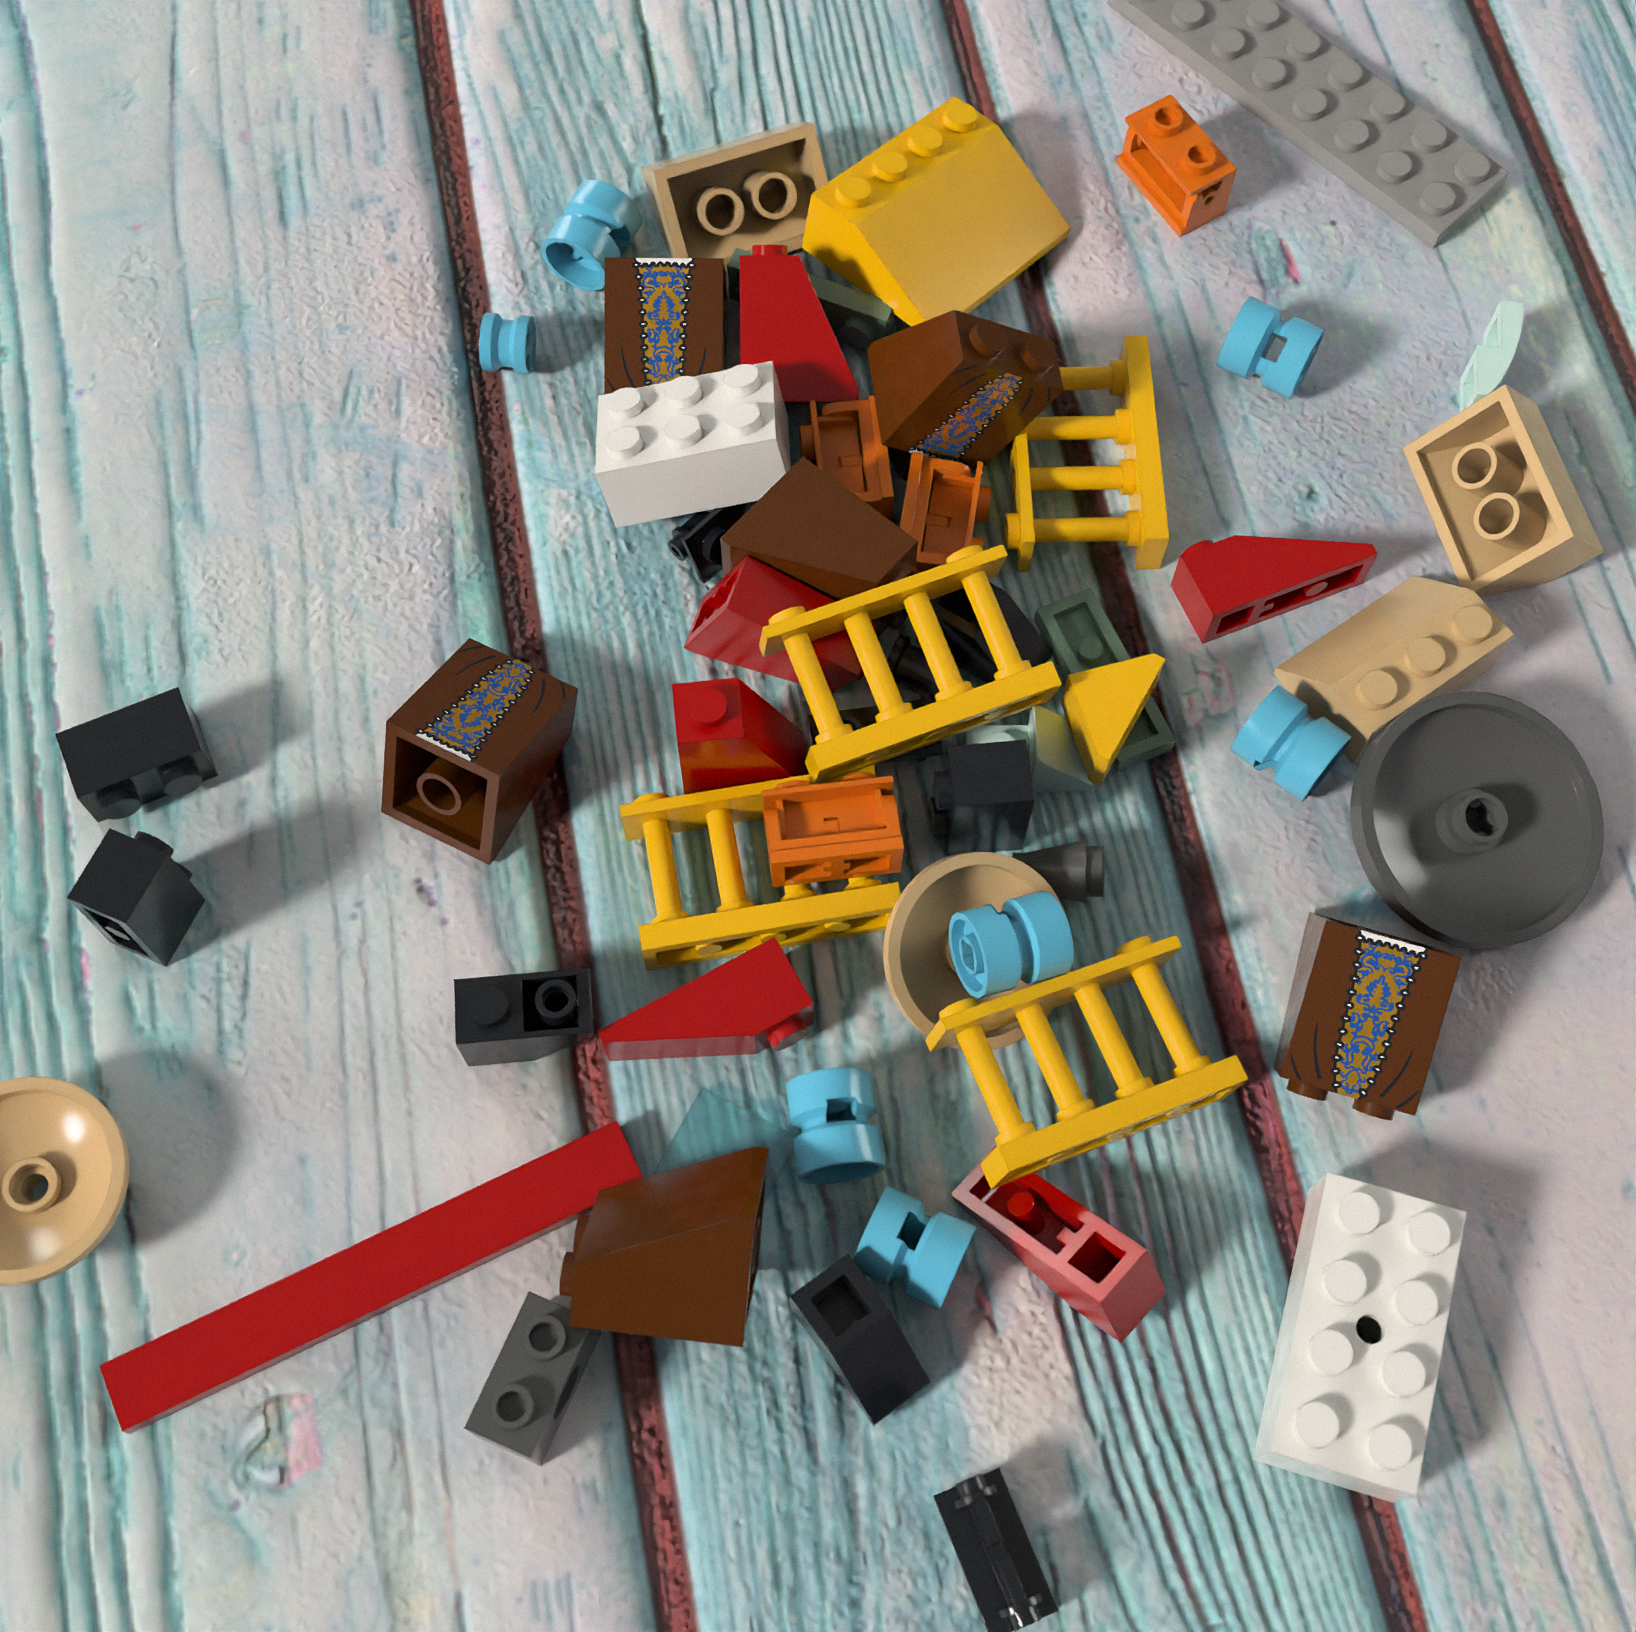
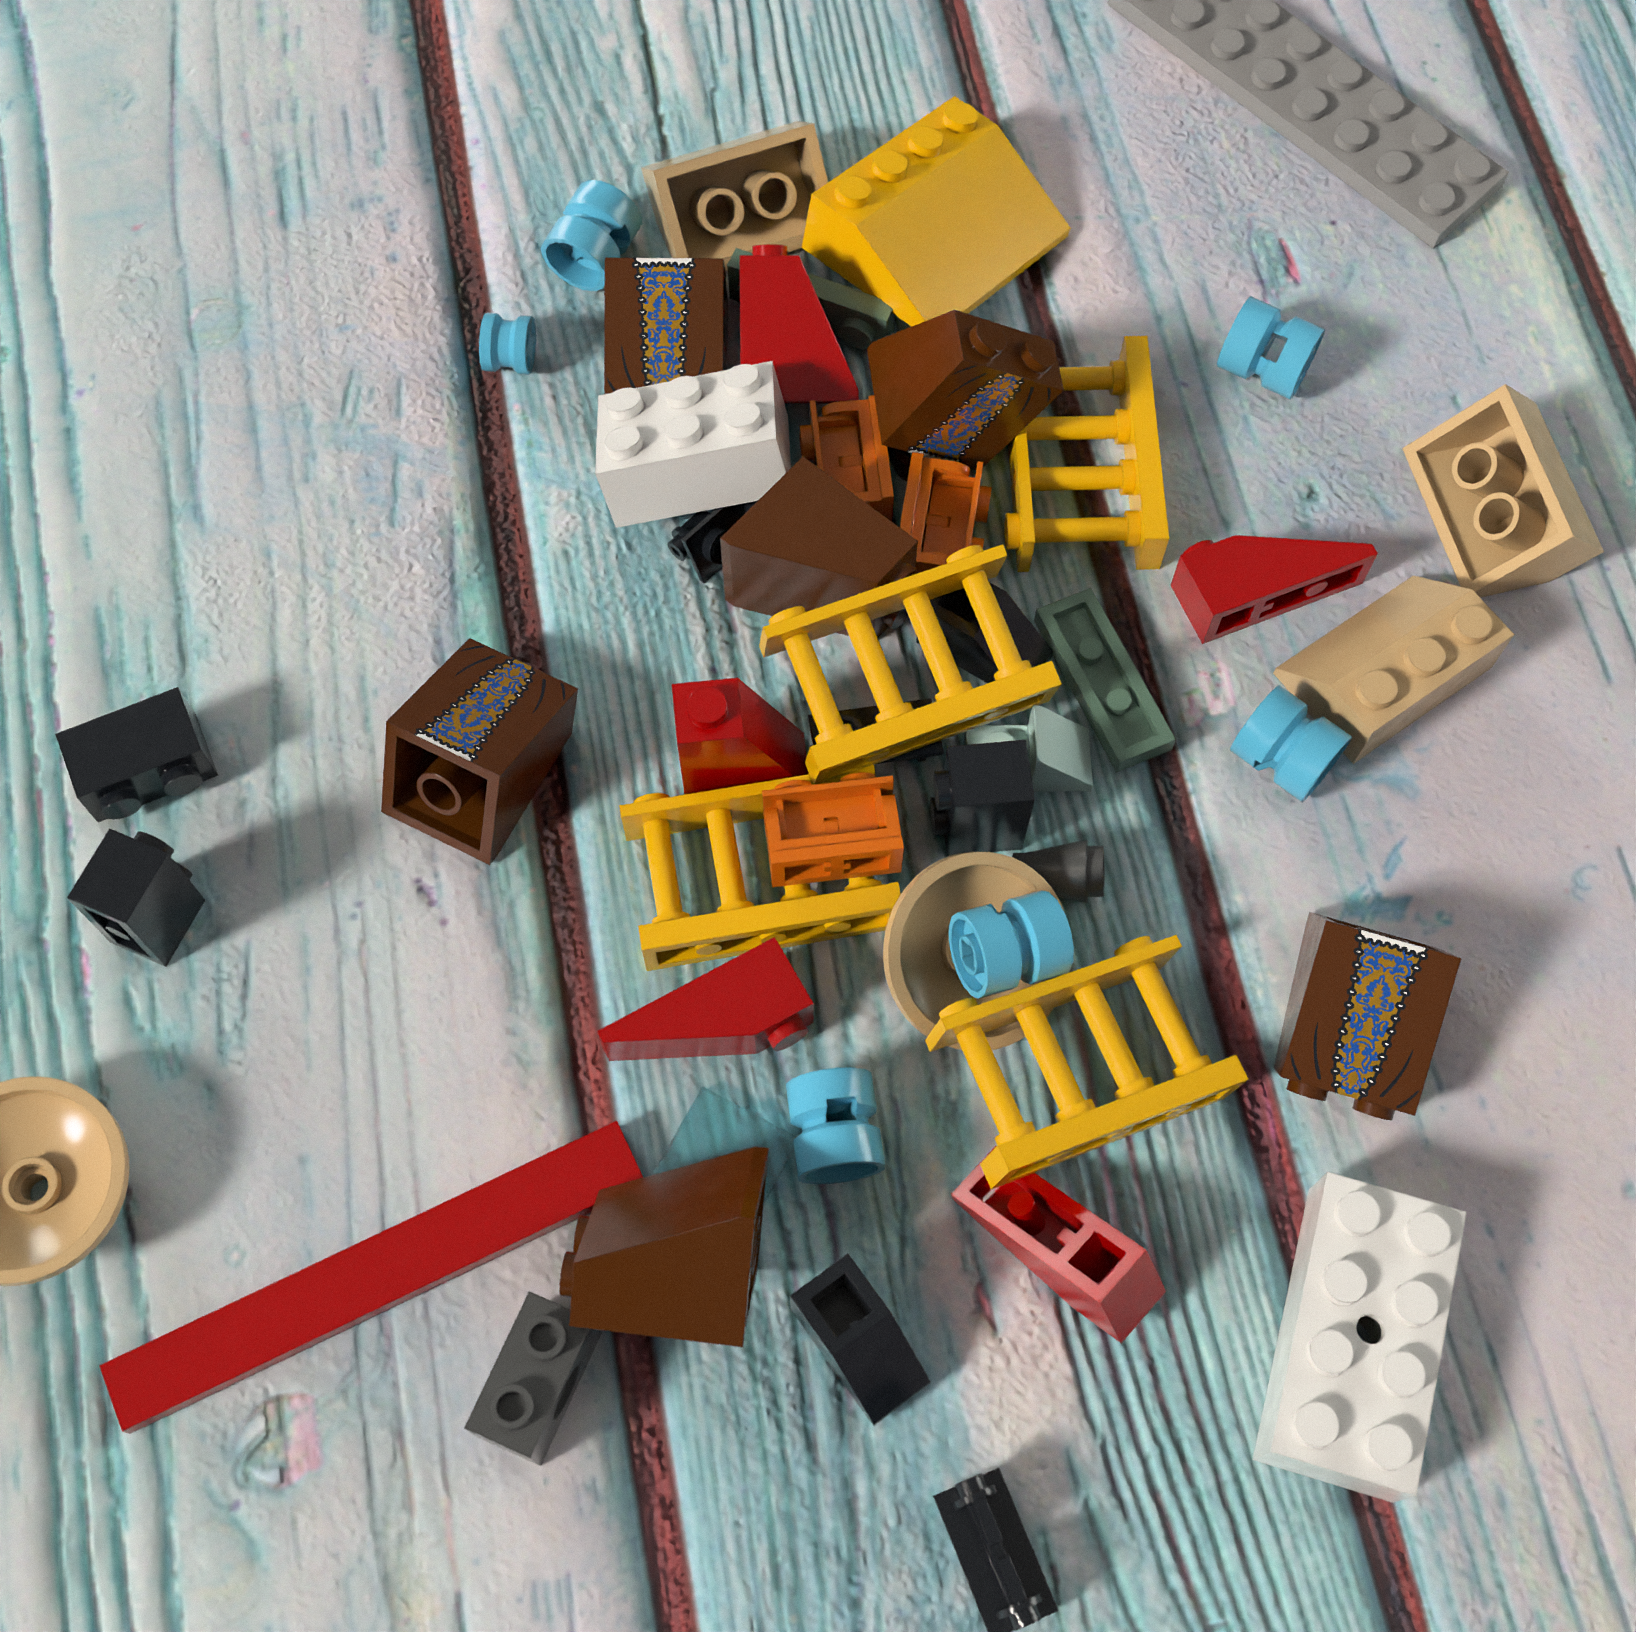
black slope [454,968,594,1067] -> none
red slope [683,555,877,694] -> none
medium azure wheel [853,1185,977,1311] -> none
black bush [887,634,958,703] -> none
yellow slope [1061,653,1165,786] -> none
orange hinge [1116,94,1237,237] -> none
dark grey dish [1350,691,1604,949] -> none
light aqua slope [1460,300,1524,412] -> none

